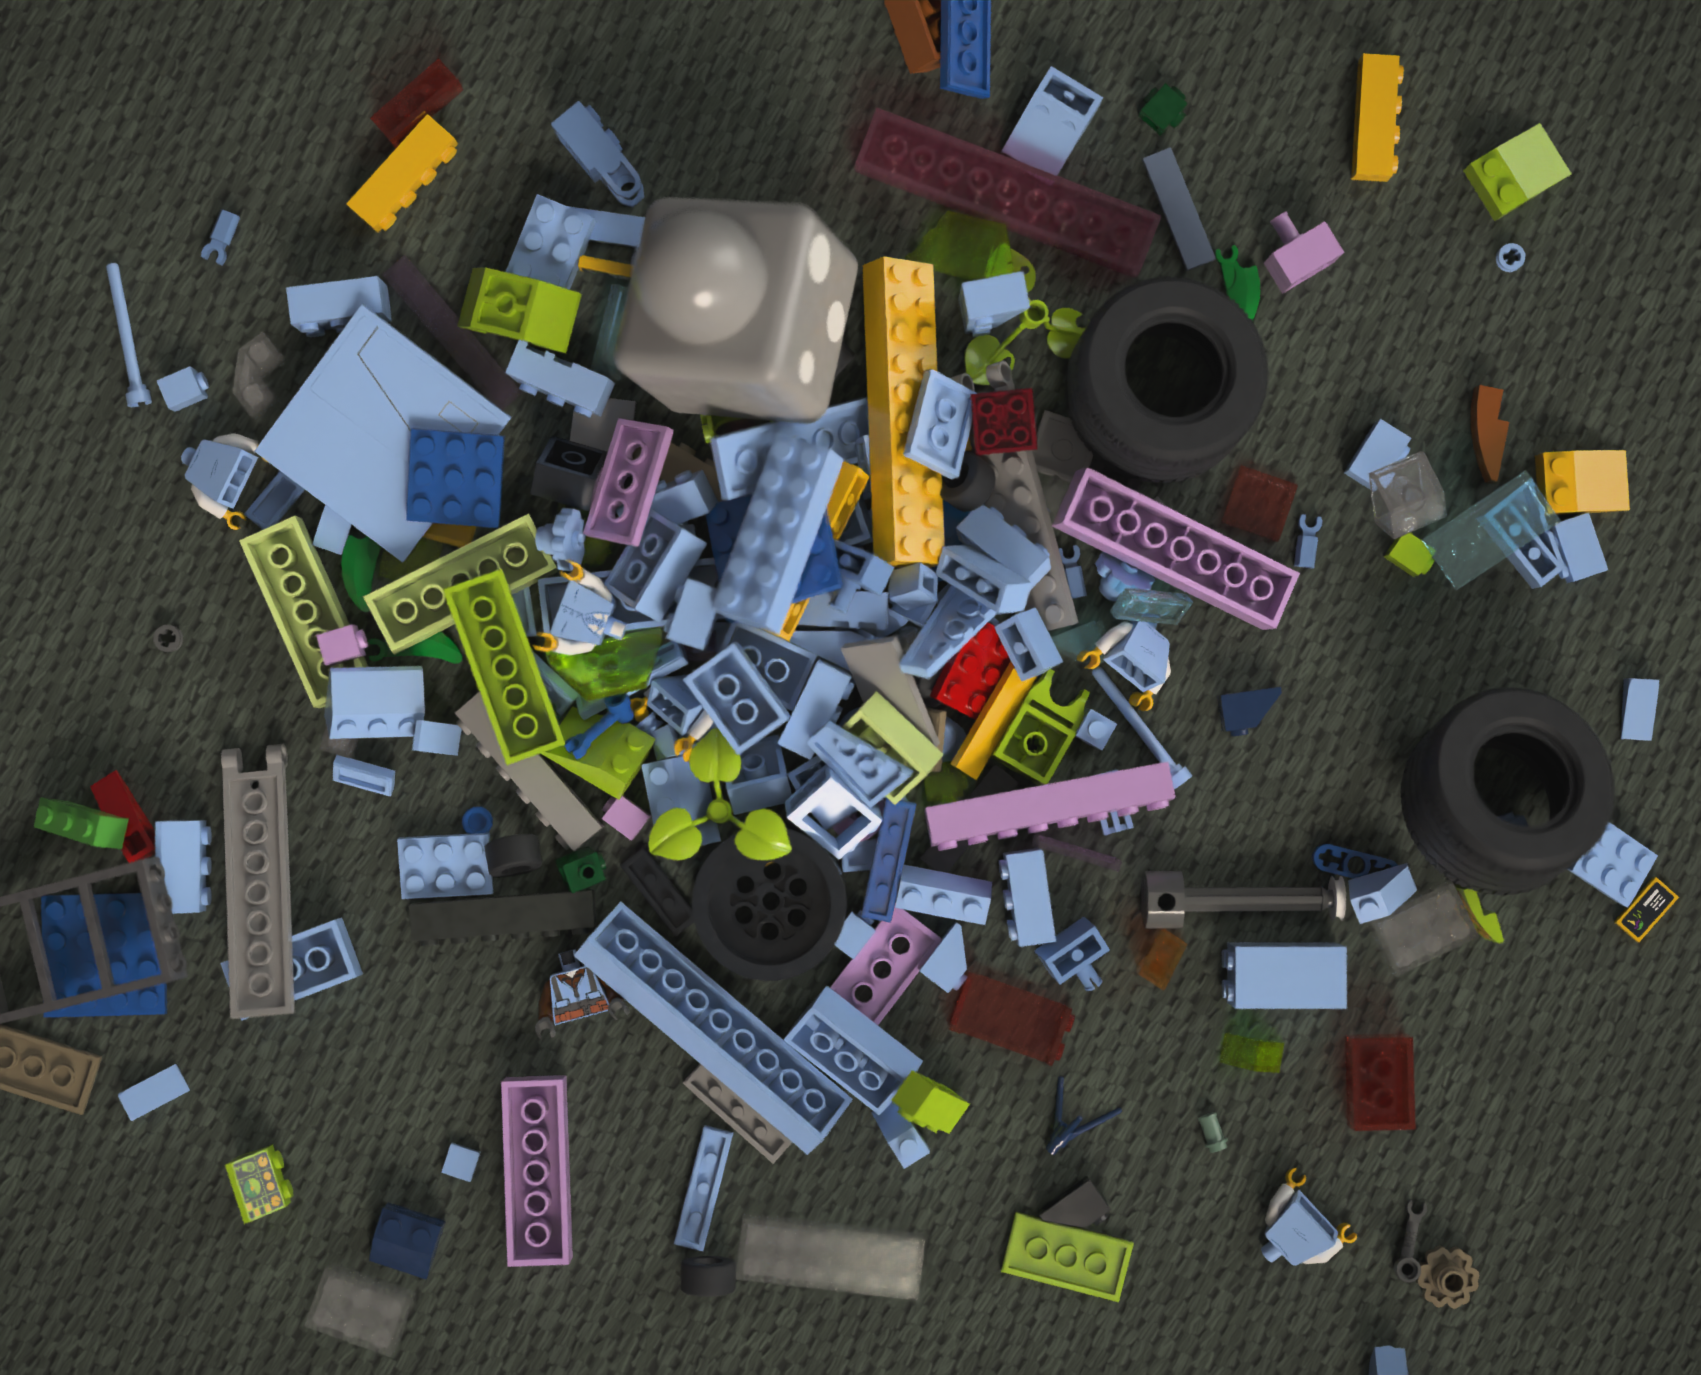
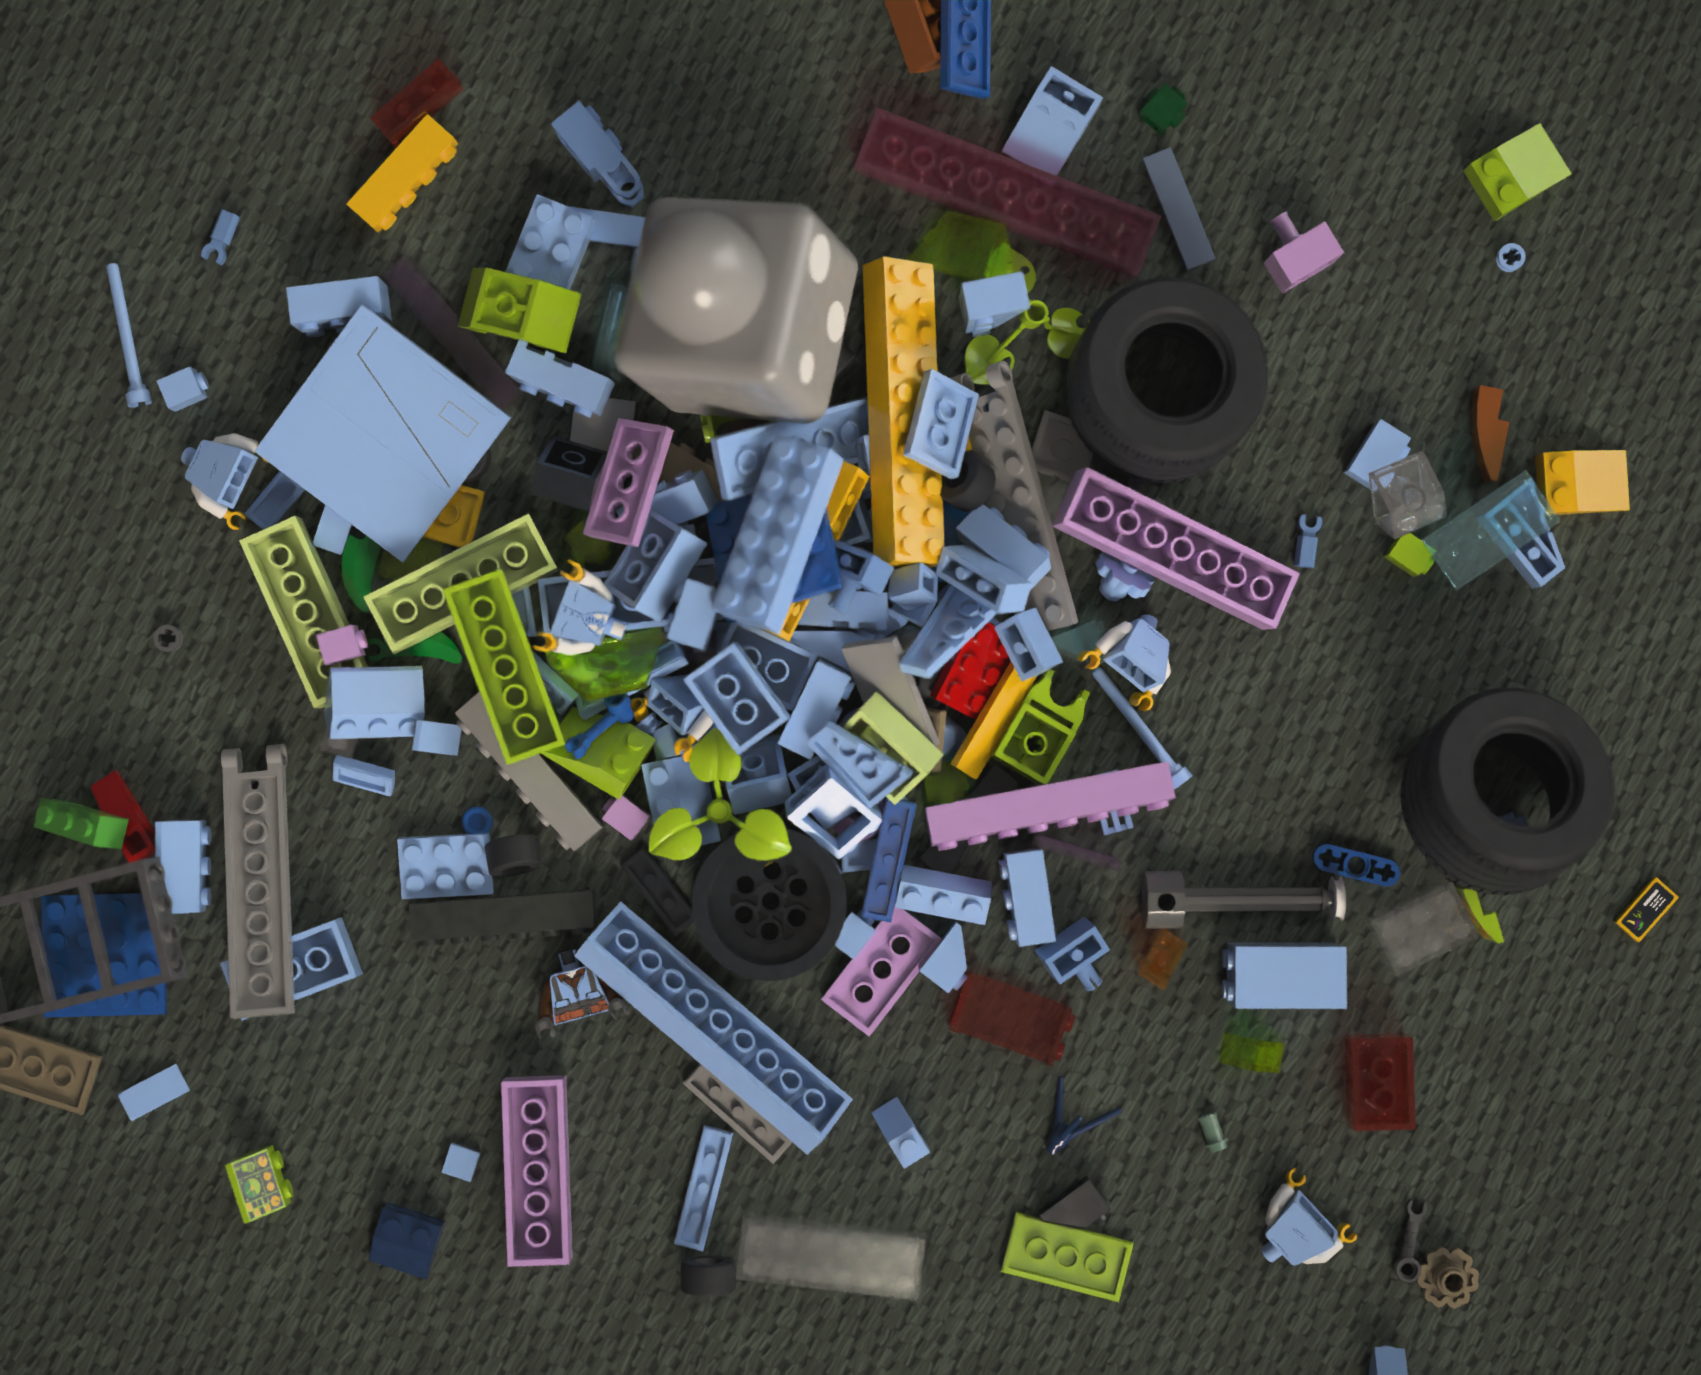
clear brick [232,331,288,420] -> none
clear brick [304,1262,417,1357] -> none
blue plate [406,428,505,528] -> none
light blue plant [535,508,586,571] -> none
dark green brick [555,846,606,894] -> none
yellow tile [578,255,633,281] -> none
light blue brick [783,986,923,1115] -> none
lime brick [891,1070,970,1134] -> none
dark red tile [971,388,1038,456] -> none
medium blue bar [1059,545,1087,599] -> none
light blue brick [1075,708,1117,750] -> none
clear light blue plate [1110,588,1193,625] -> none
green piece [1215,245,1260,320] -> none
dark blue slope [1217,687,1282,737] -> none
clear red tile [1221,465,1298,542] -> none
light blue slope [1348,863,1417,924] -> none
yellow brick [1351,53,1404,182] -> none
light blue brick [1548,513,1608,583] -> none
light blue plate [1567,822,1658,908] -> none
light blue slope [1621,678,1659,741] -> none

